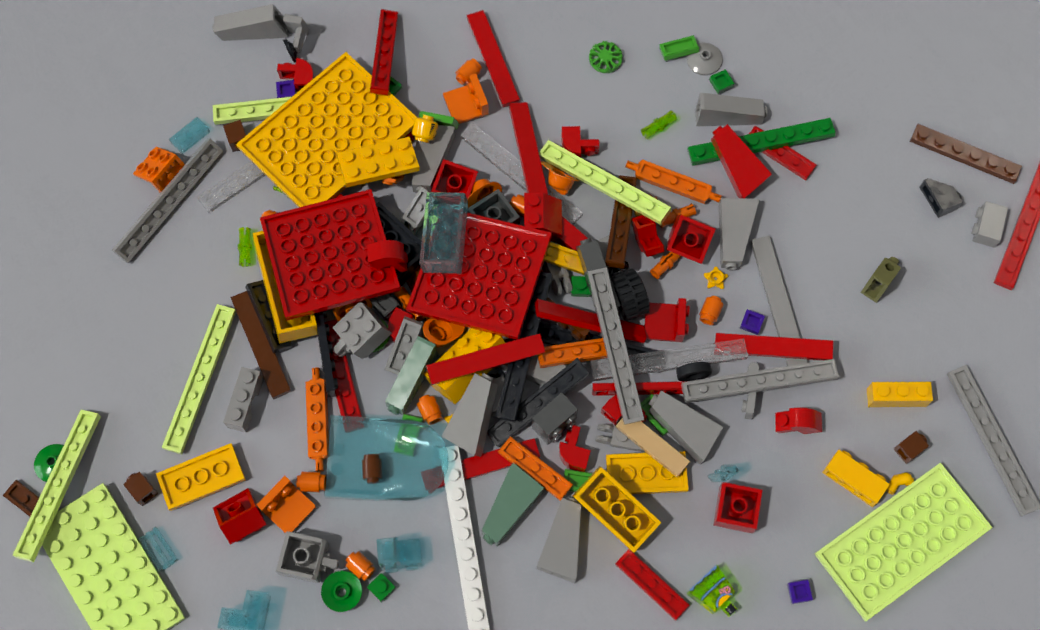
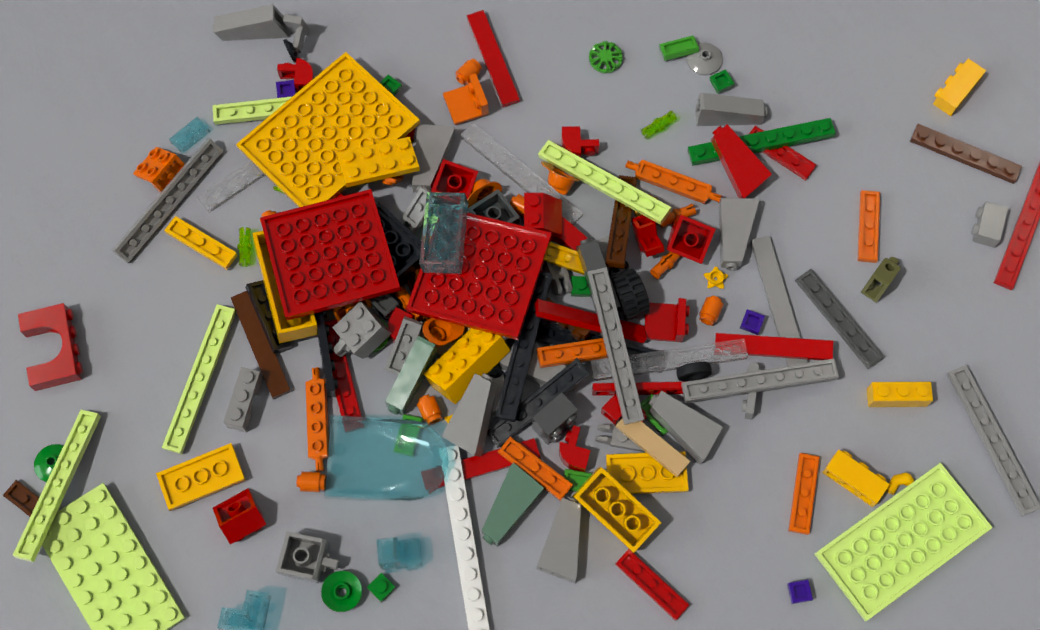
reddish brown brick [123,471,158,506] -> none
clear light blue tile [139,527,178,572] -> none
reddish brown brick [223,120,246,152] -> none
orange bracket [256,476,316,534] -> none
orange brick [345,551,376,581] -> none
reddish brown brick [362,454,383,484] -> none
red brick [367,240,408,272] -> none
red tile [370,9,398,96] -> none
yellow head [412,114,438,143] -> none
bright green tile [419,111,459,130] -> none
red tile [426,333,546,385] -> none
red tile [509,102,548,194] -> none
clear neon green torso [686,565,737,617] -> none
clear light blue tile [708,465,739,483] -> none
red brick [713,482,763,534] -> none
red brick [775,408,822,434] -> none
reddish brown brick [894,431,929,464] -> none
black slope [919,178,962,218] -> none
none -> red arch [18,303,83,391]
none -> yellow plate [164,216,238,270]
none -> orange tile [788,453,820,535]
none -> dark grey tile [795,269,884,369]
none -> orange tile [857,190,880,263]
none -> yellow brick [933,58,986,116]

